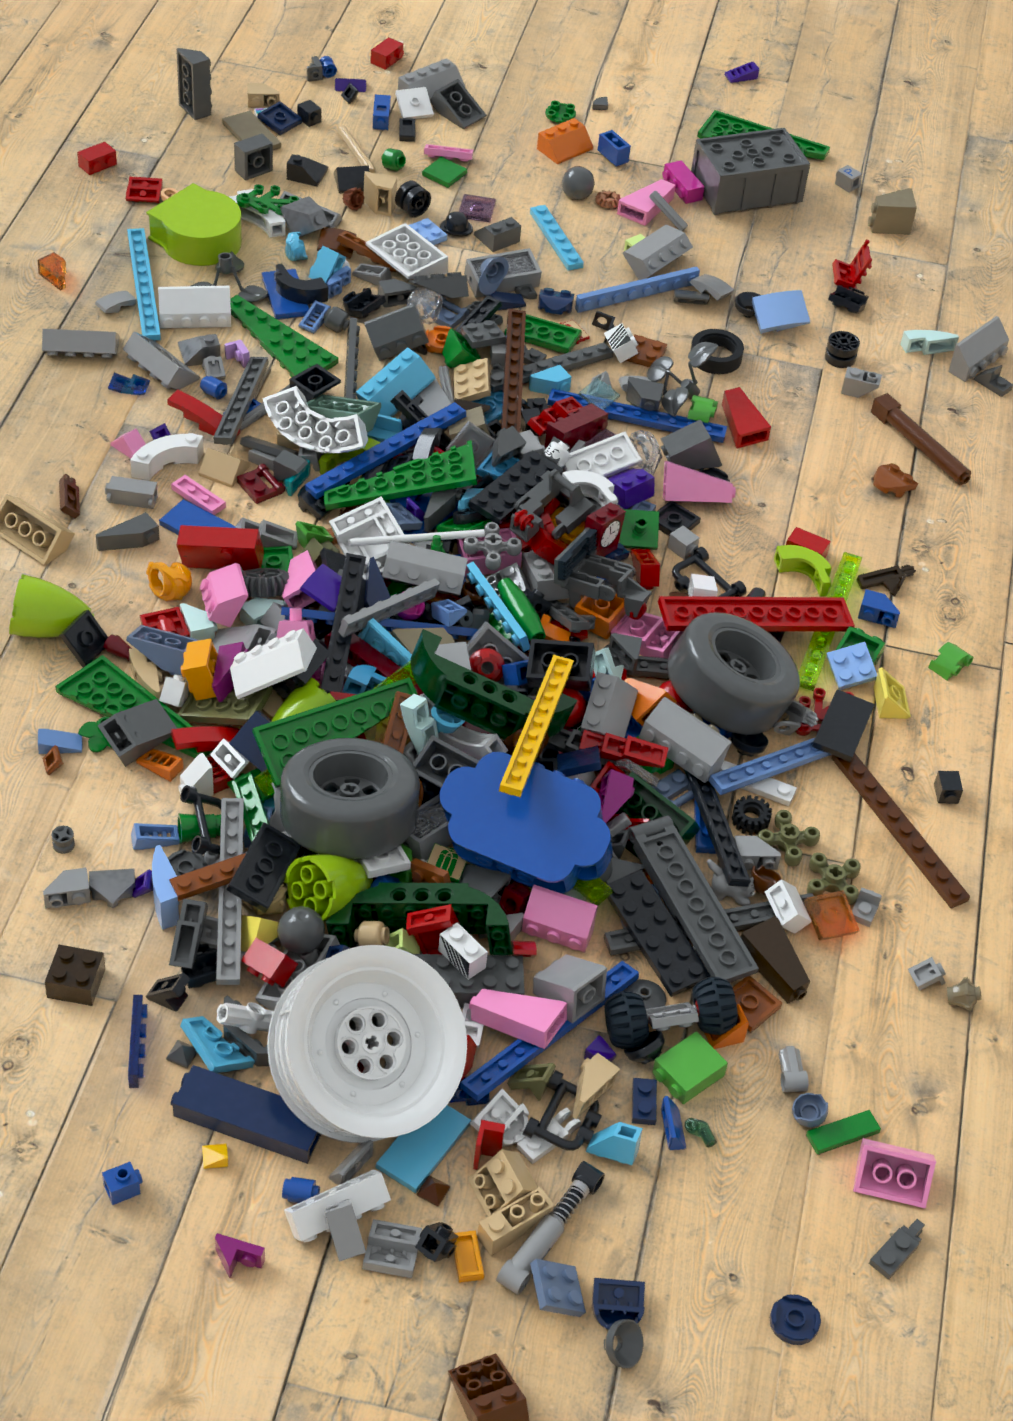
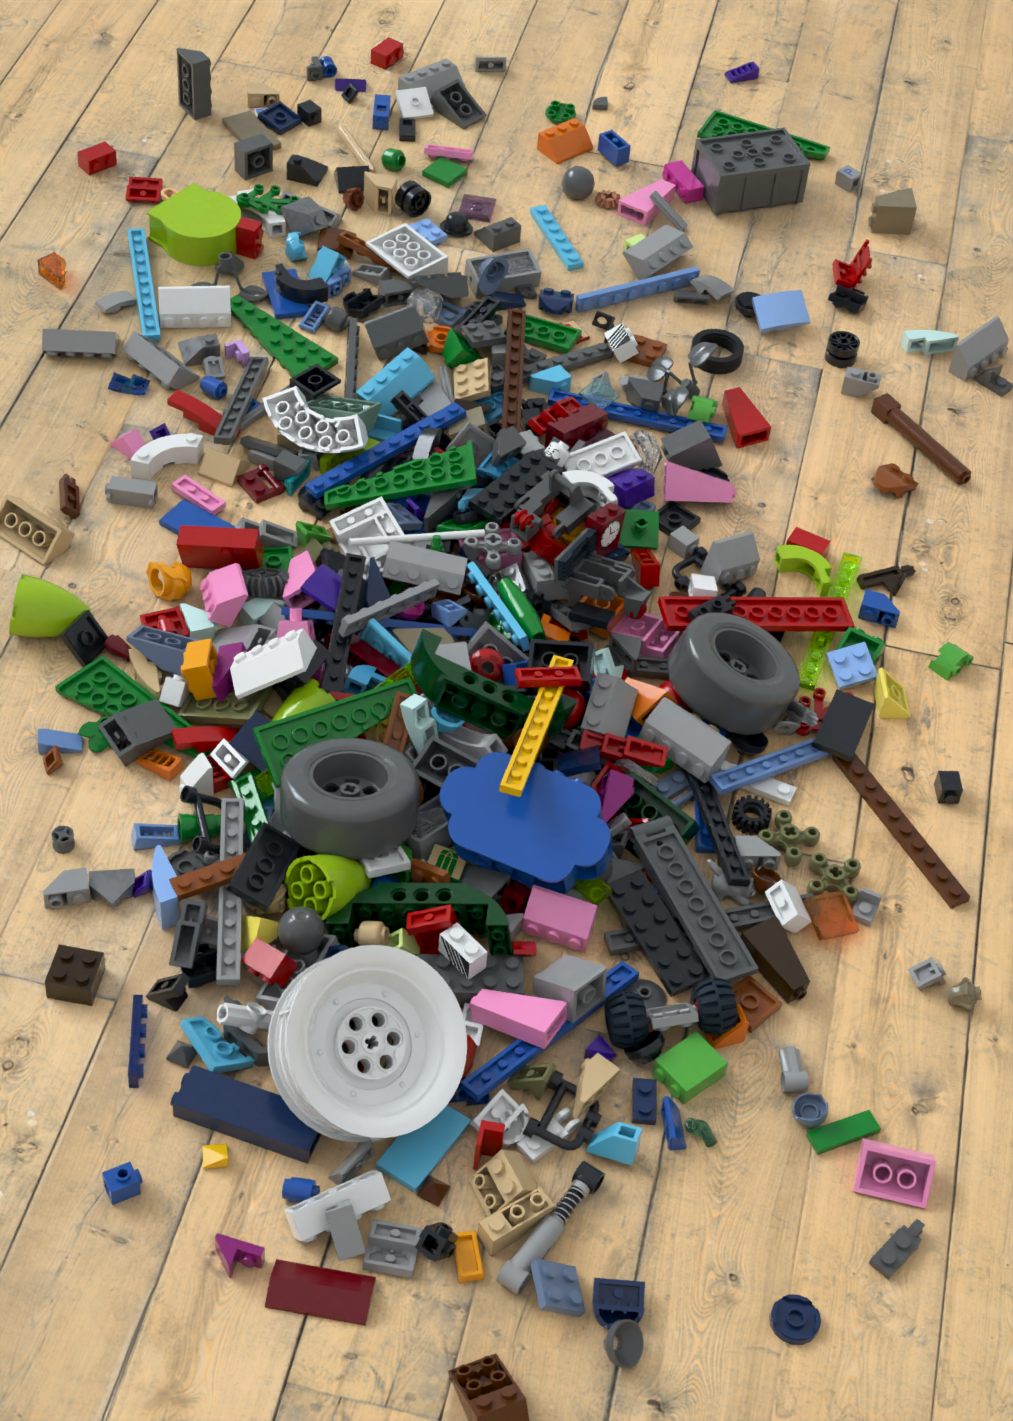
dark grey slope [95,512,160,551] -> none
none -> red brick [236,217,264,260]
none -> dark red slope [265,1259,376,1326]
none -> black slope [459,543,491,580]
none -> light grey slope [474,57,506,72]
none -> red tile [514,666,582,688]
none -> black tile [568,601,616,630]
none -> black hinge [687,595,736,620]
none -> light grey slope [700,531,760,586]

